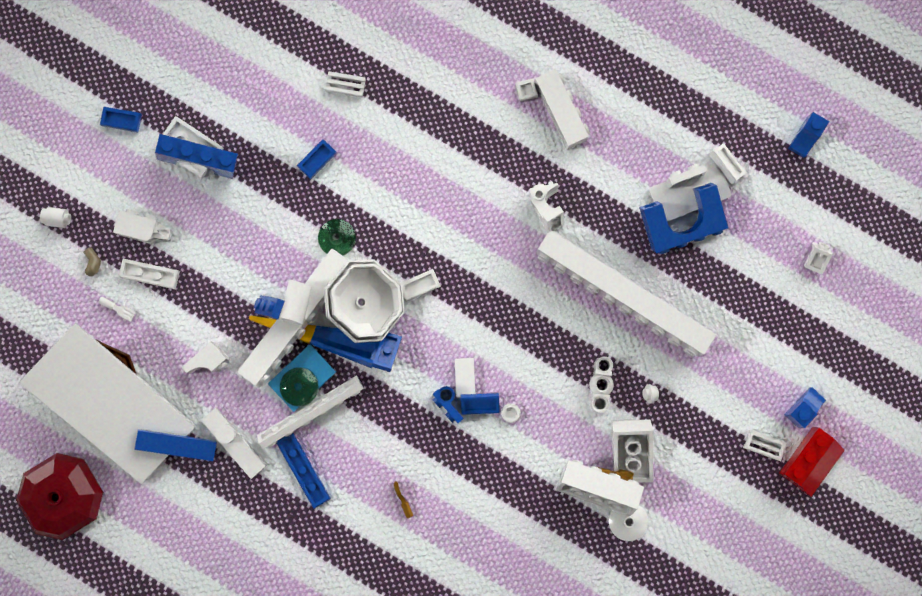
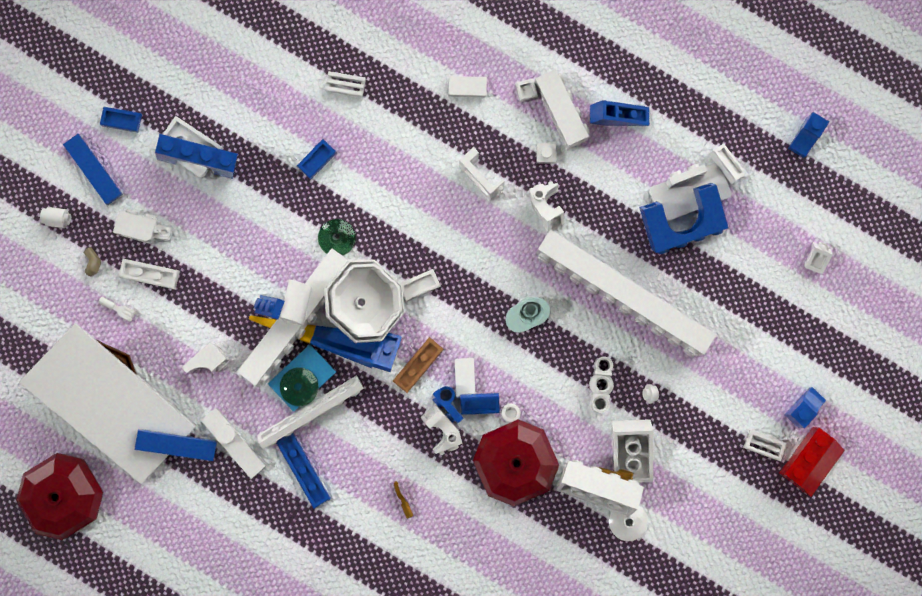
none -> blue tile [63,133,123,205]
none -> medium nougat tile [393,337,444,393]
none -> white tile [421,405,462,455]
none -> white tile [449,76,487,97]
none -> white panel [459,147,505,201]
none -> dark red rock [473,419,559,506]
none -> light aqua piece [506,297,550,333]
none -> white plate [536,143,556,164]
none -> blue slope [590,100,650,126]

